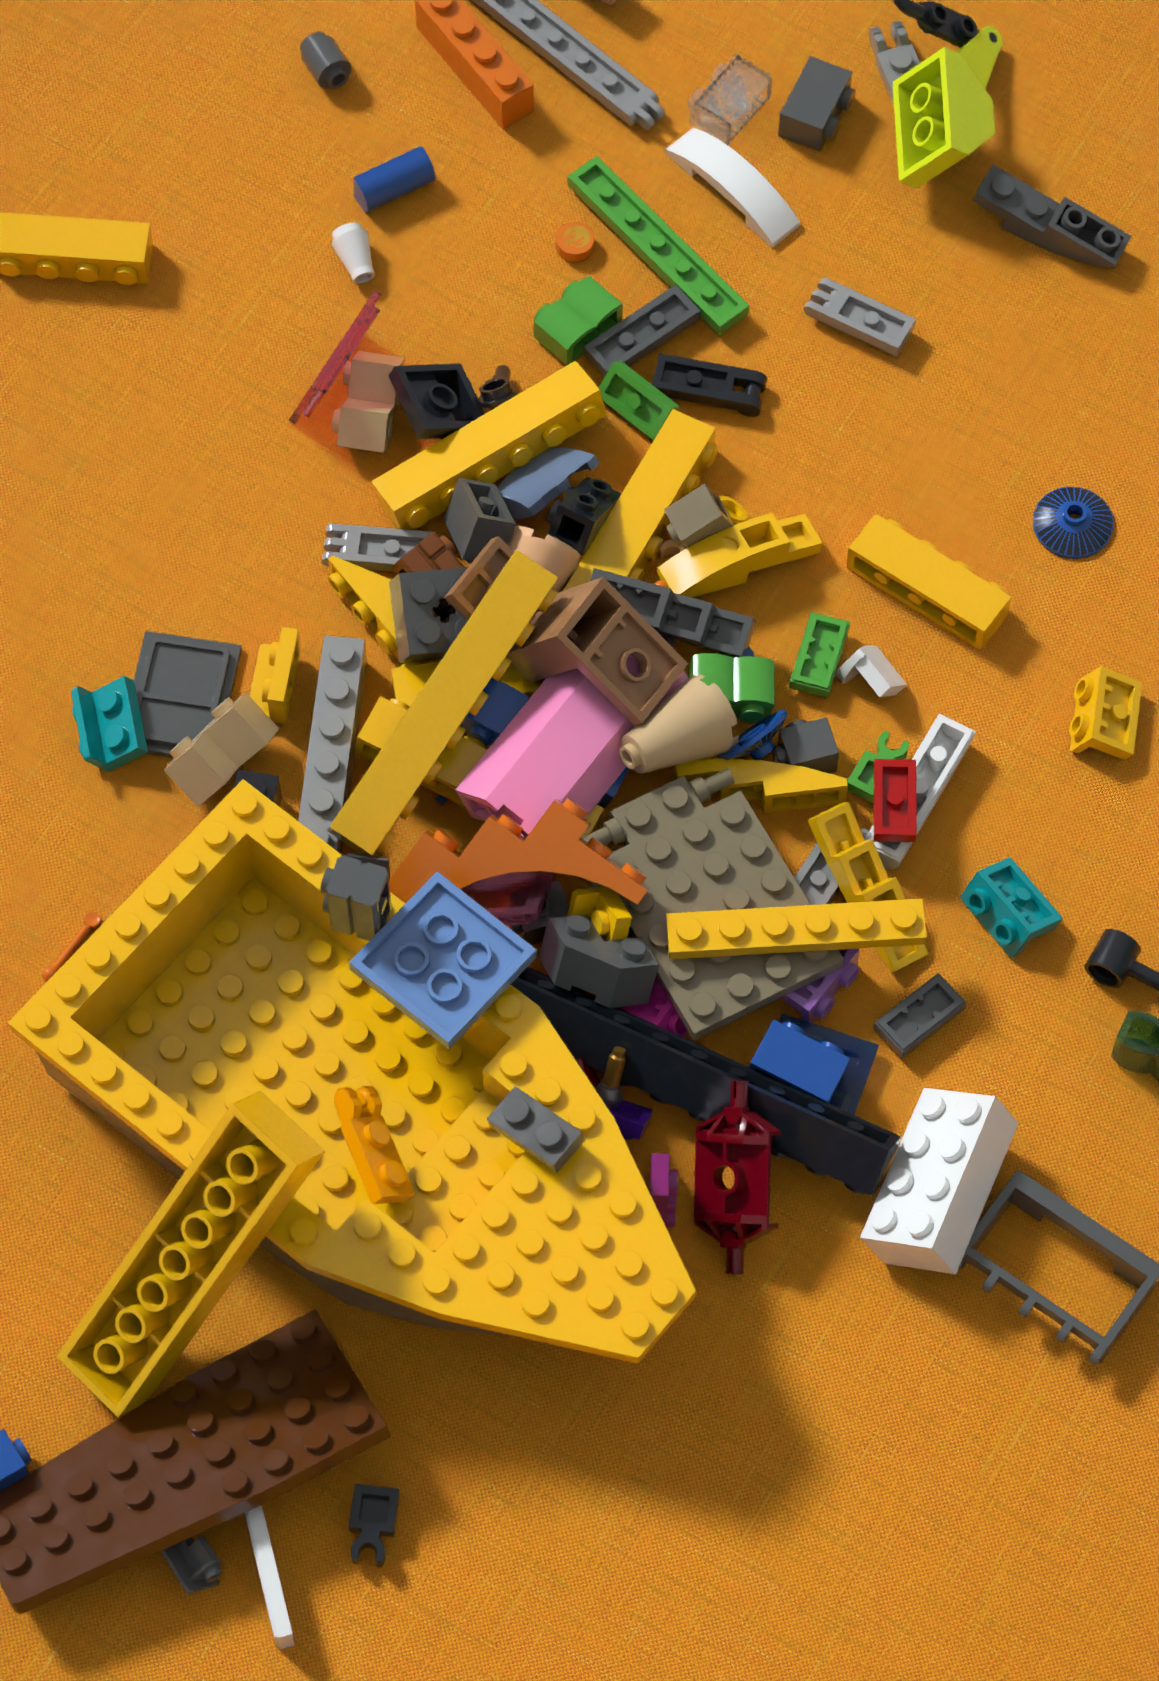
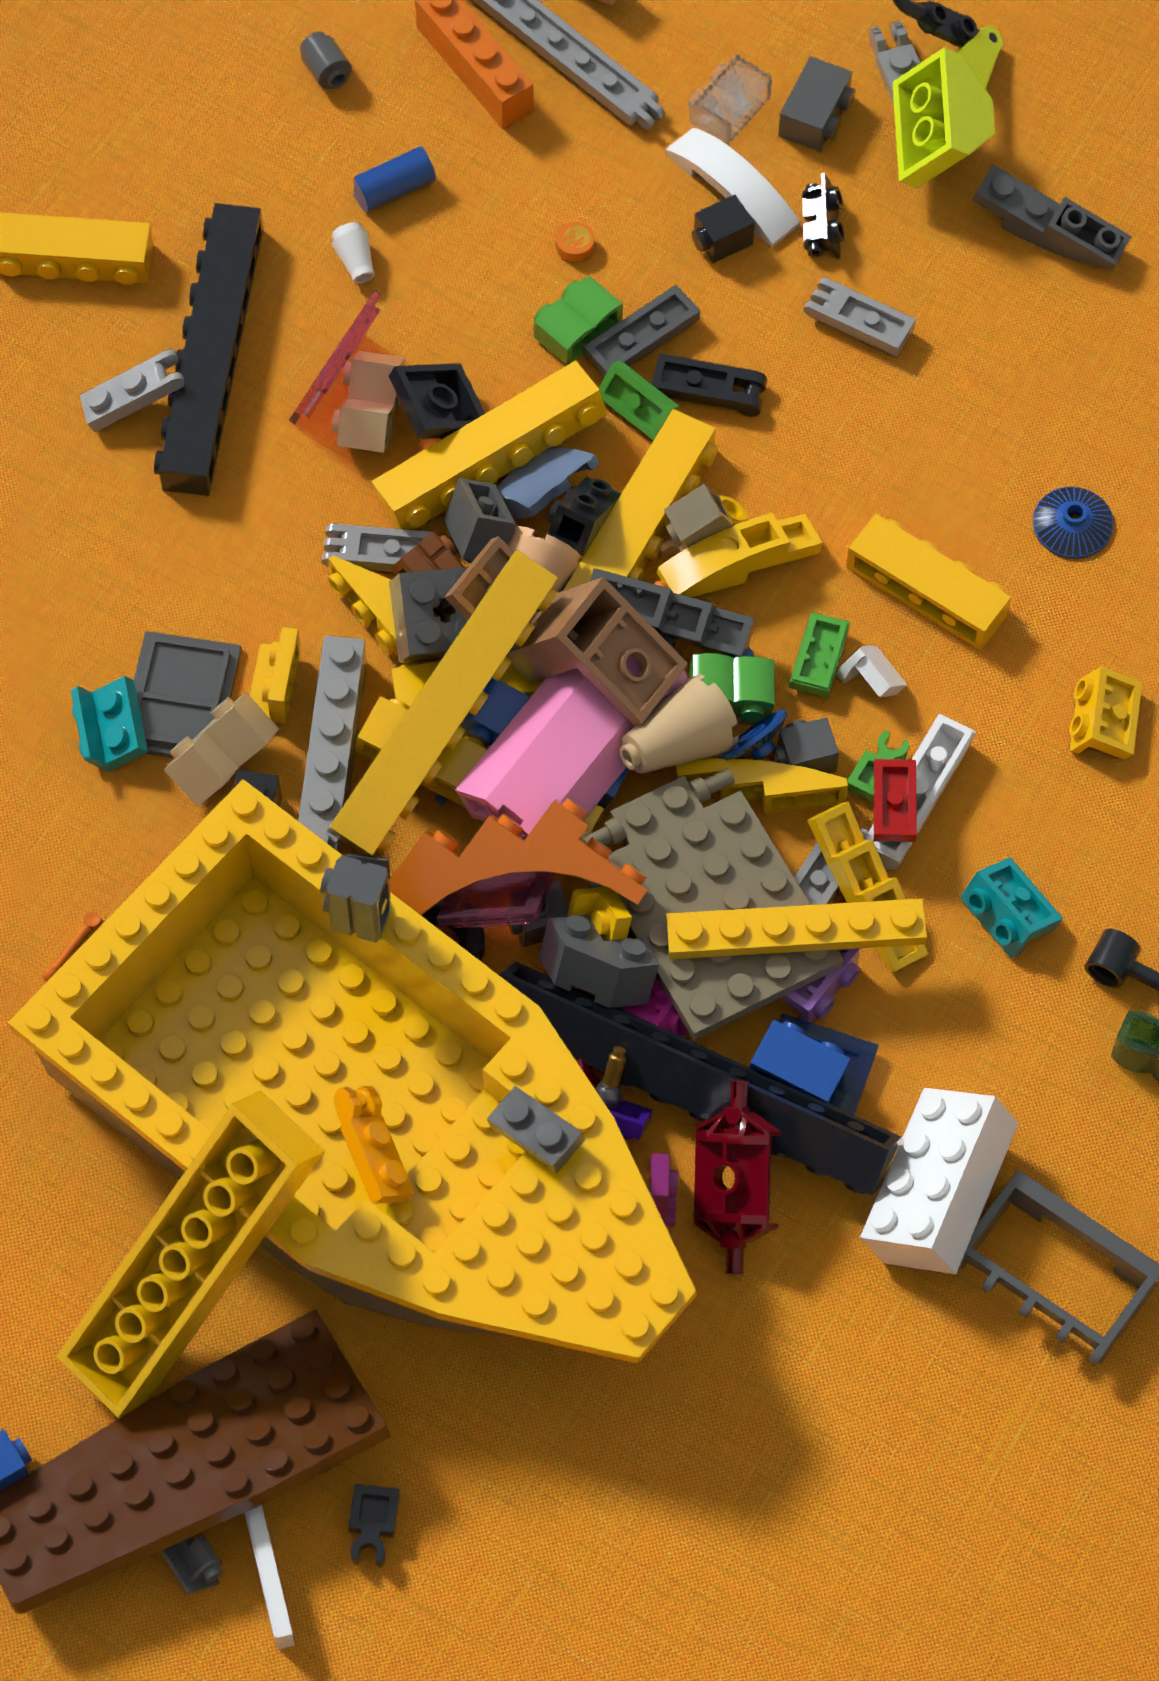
medium blue plate [349,871,537,1049] -> none
black plate [479,365,518,410] -> none
bright green plate [567,156,750,335] -> none
dark grey plate [873,973,967,1059] -> none
none -> light grey hinge [80,350,185,432]
none -> black brick [154,203,263,496]
none -> black brick [691,194,755,263]
none -> hinge [802,173,845,259]

